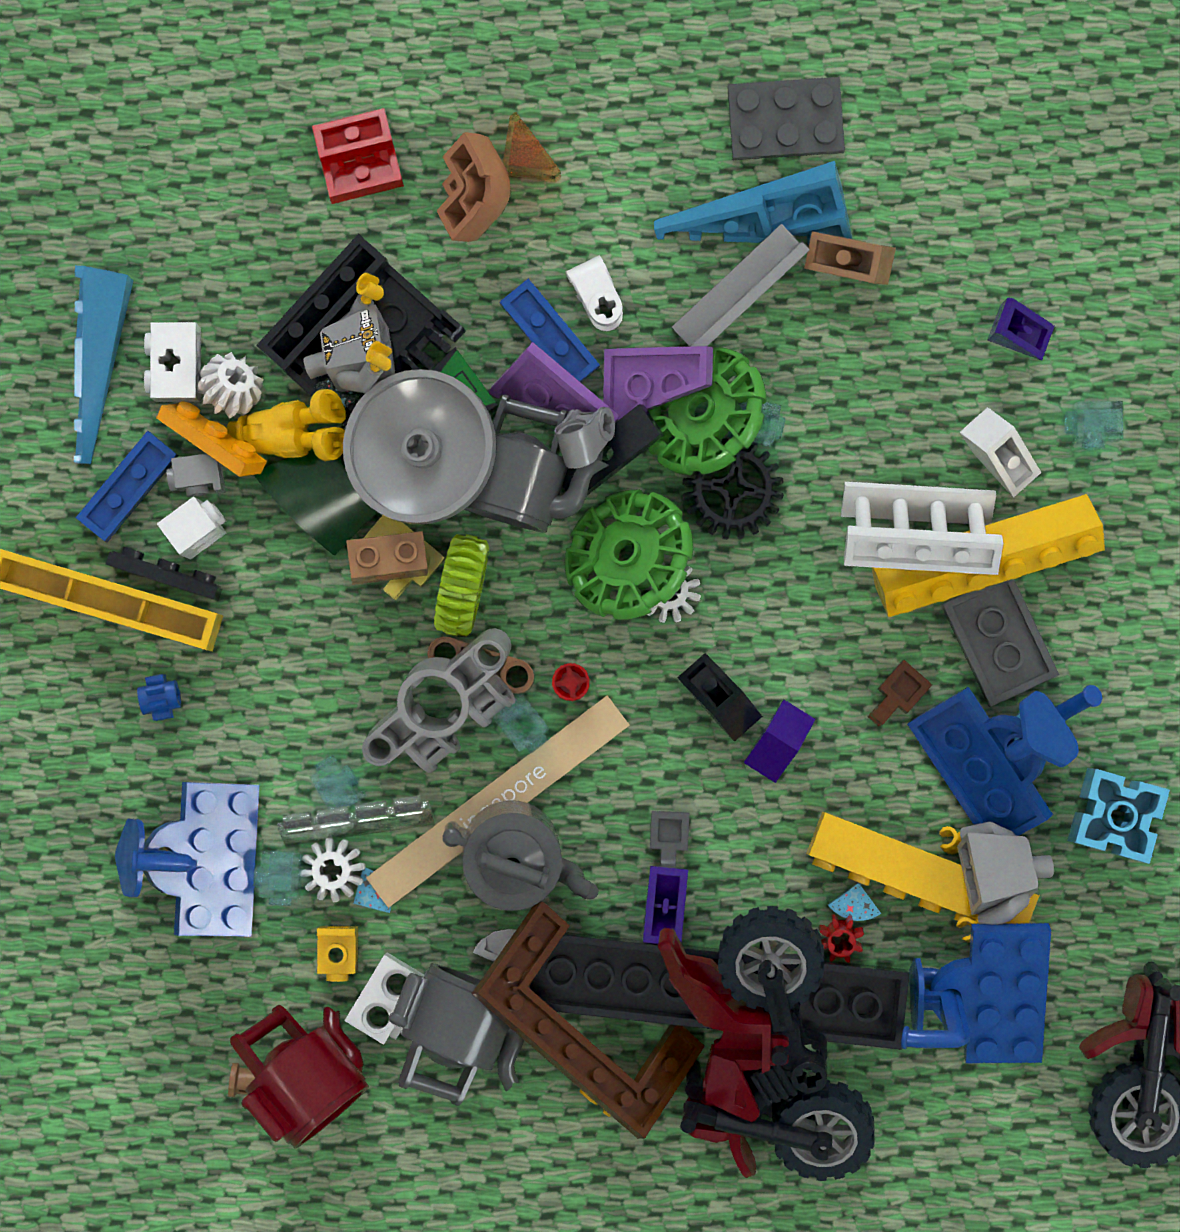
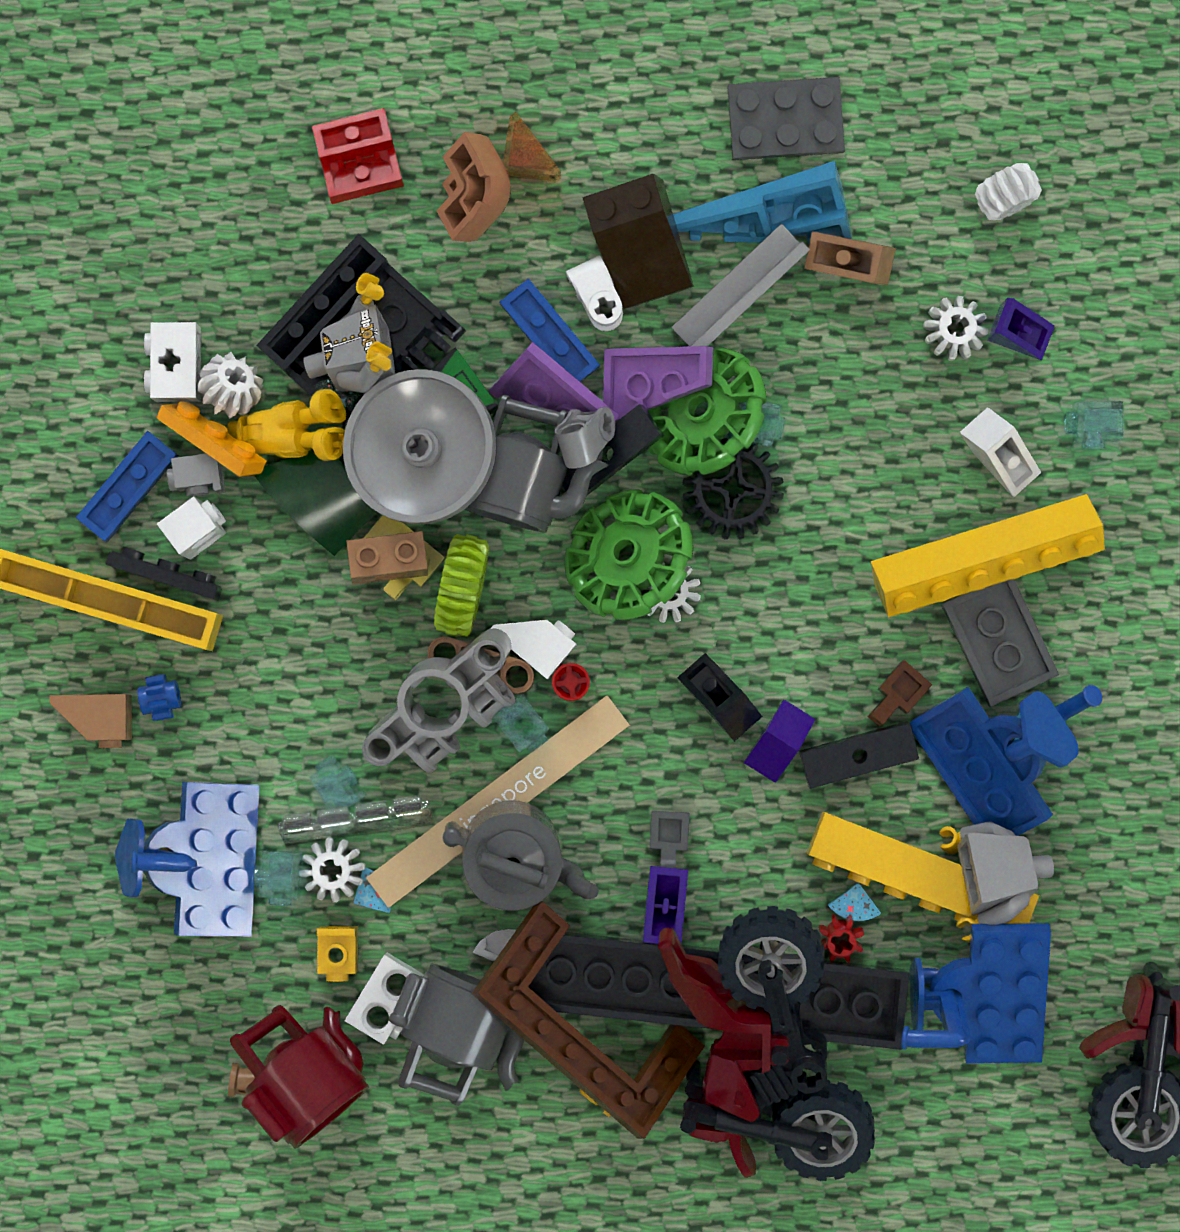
dark azure wedge [74,265,133,464] -> none
white fence [841,482,1003,575] -> none
medium azure brick [1067,768,1170,864] -> none
none -> medium nougat slope [49,694,132,748]
none -> white slope [491,620,577,680]
none -> dark brown slope [582,174,694,310]
none -> black tile [799,721,919,789]
none -> white gear [923,296,988,361]
none -> white gear [975,163,1042,221]

